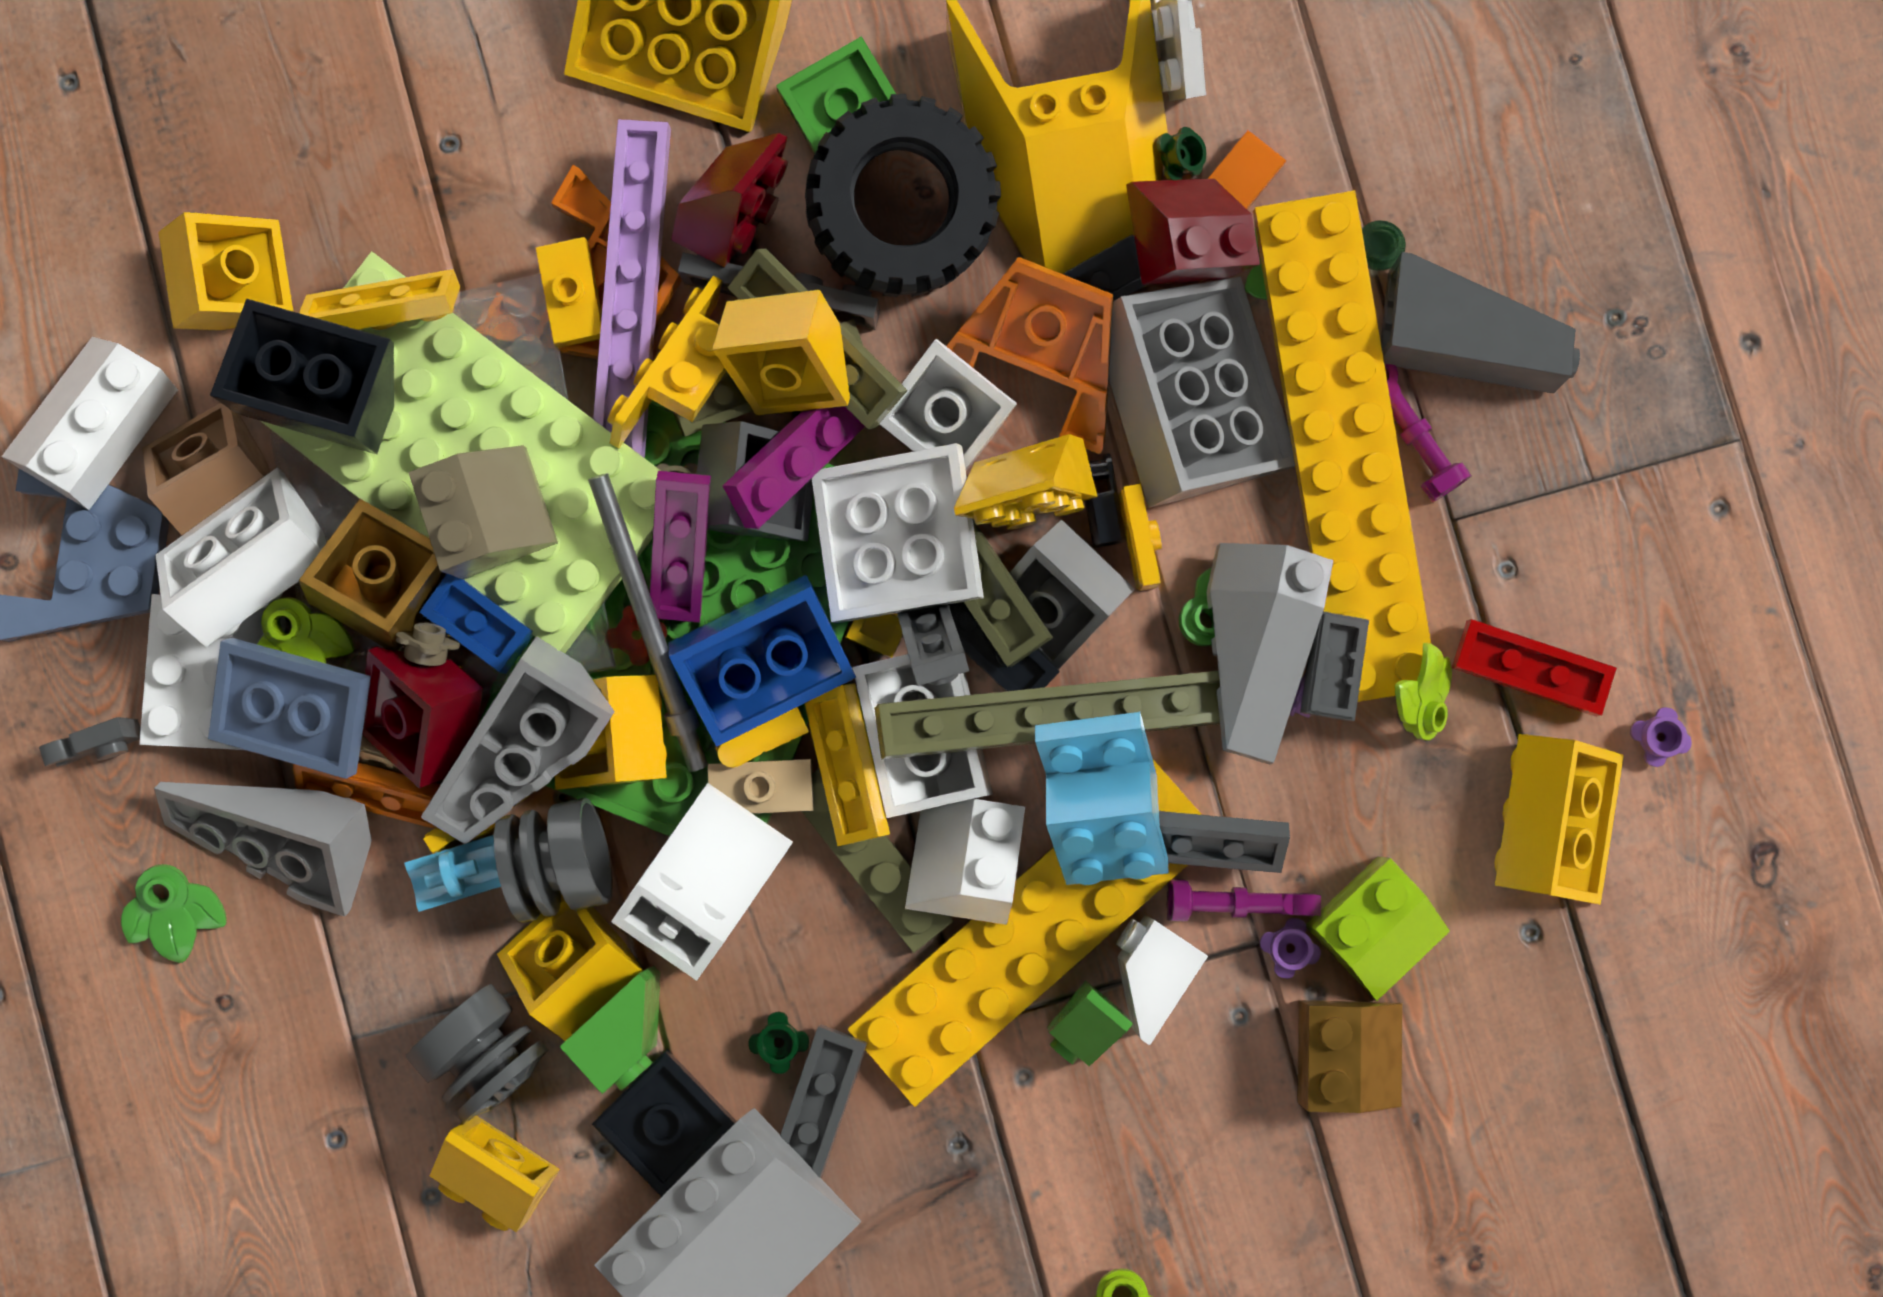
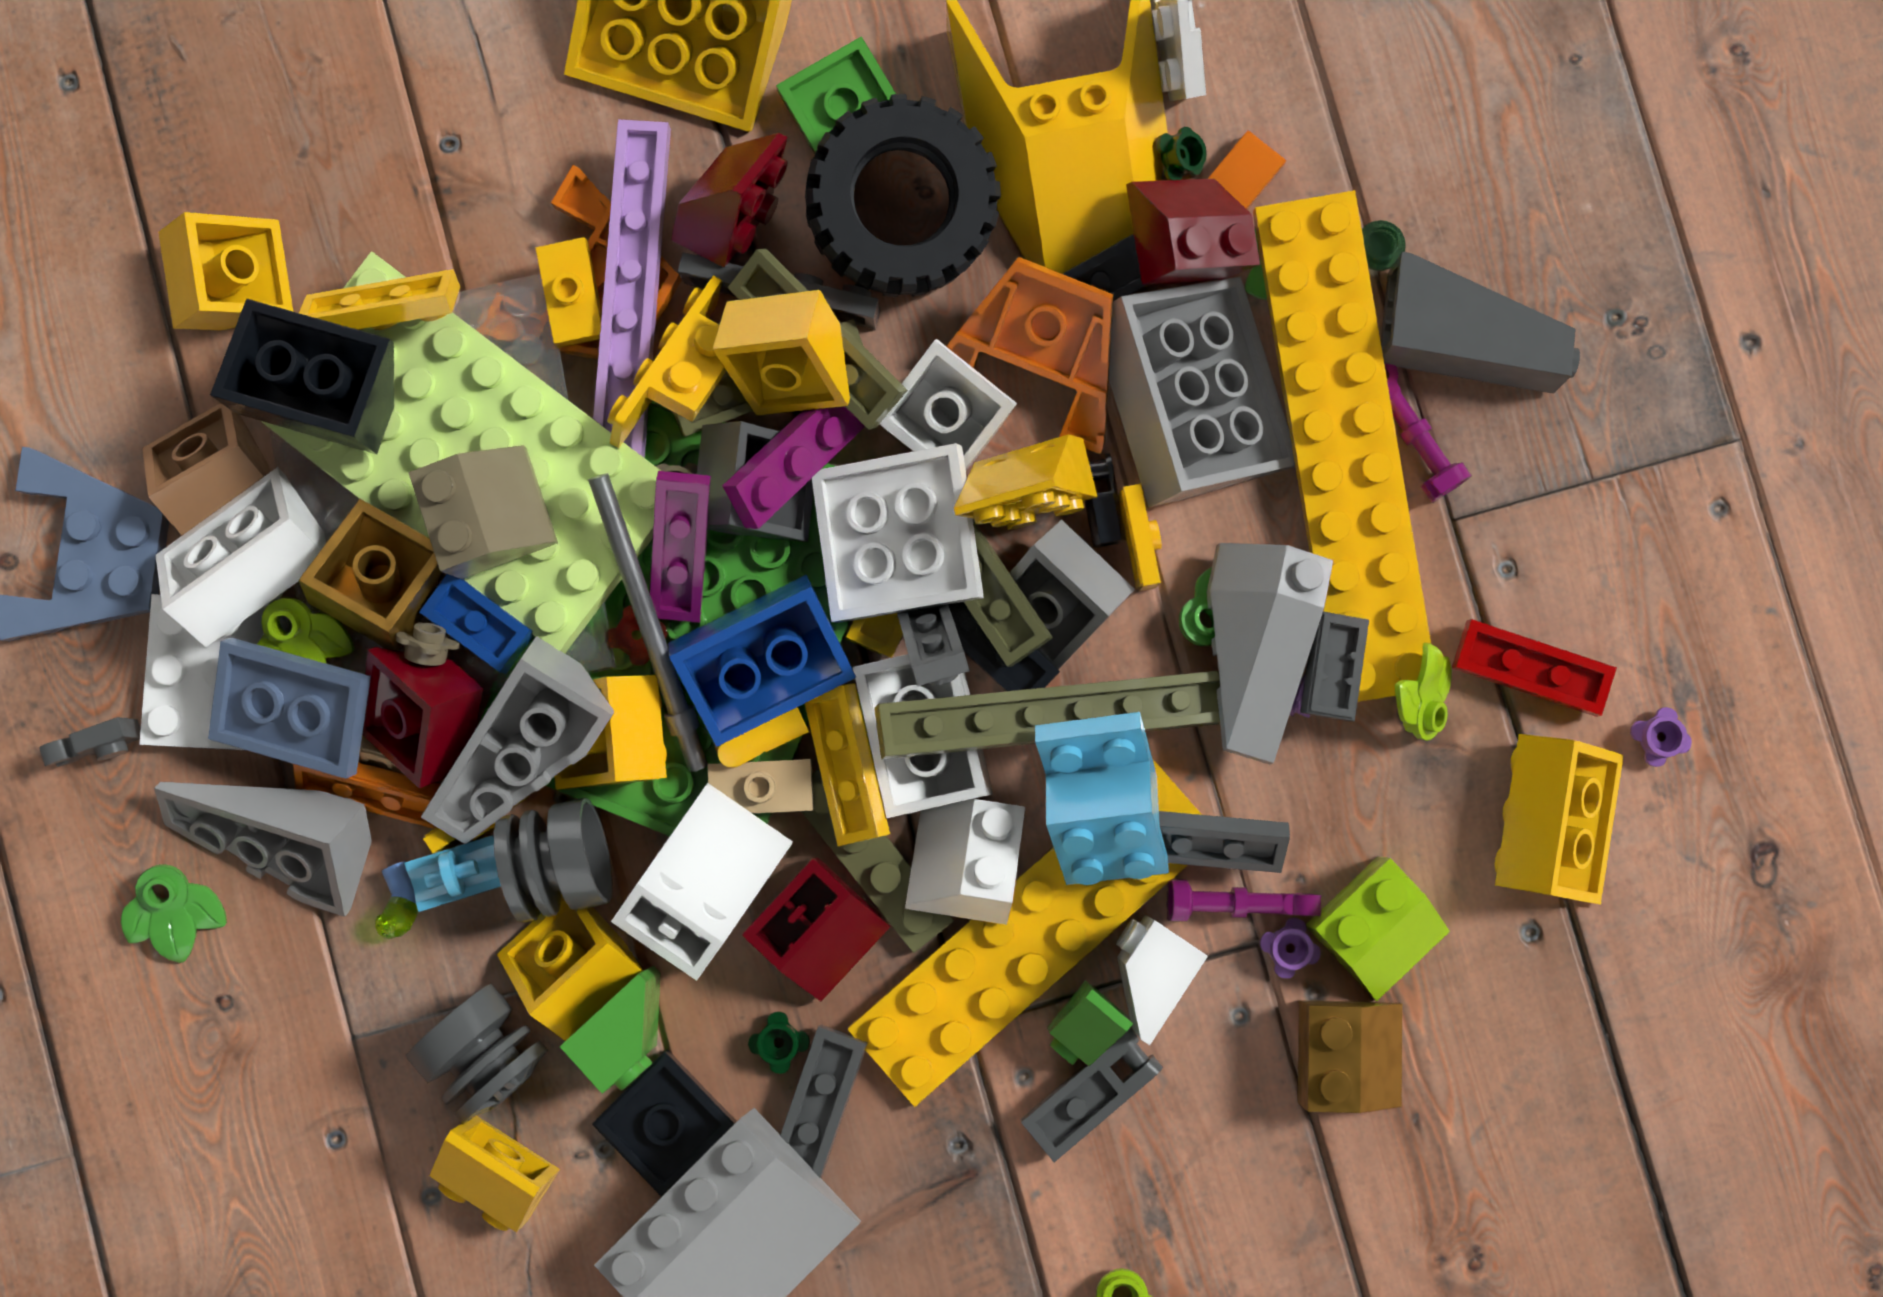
white slope [1,337,178,510] -> none
none -> clear neon green arm [375,861,419,939]
none -> dark red slope [742,857,891,1002]
none -> dark grey plate [1020,1028,1163,1163]

